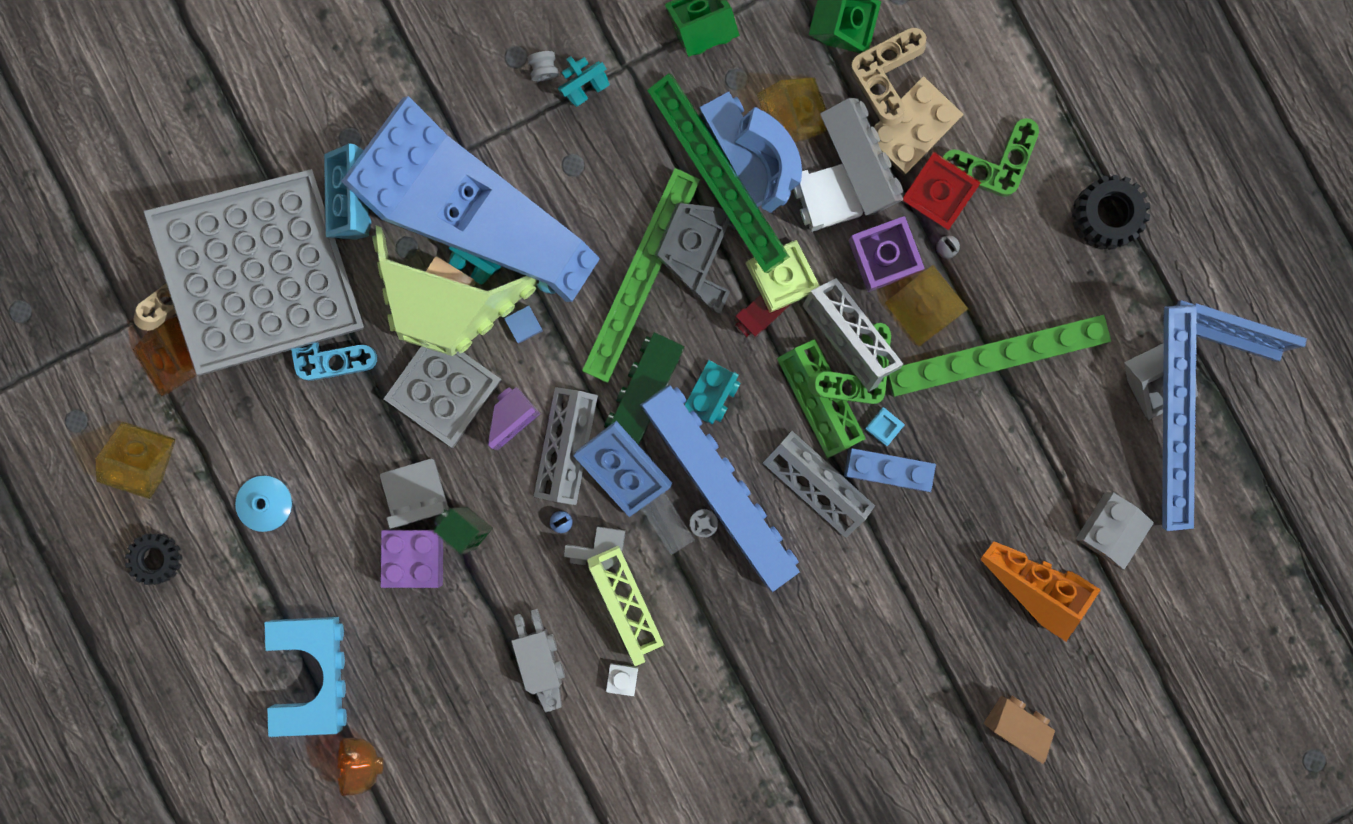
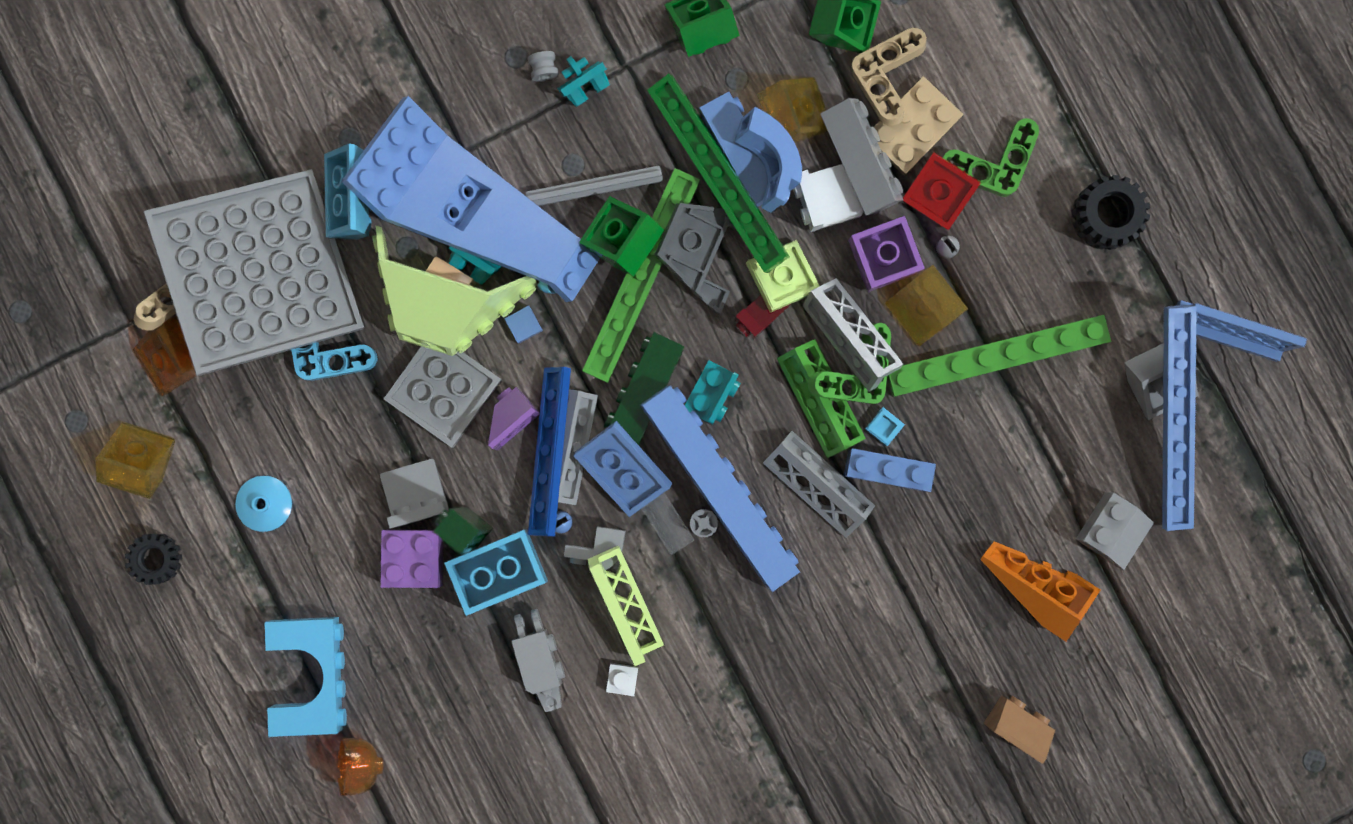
none -> medium azure brick [444,529,548,616]
none -> light grey axle [526,166,663,206]
none -> blue tile [528,367,571,537]
none -> green slope [579,196,664,277]

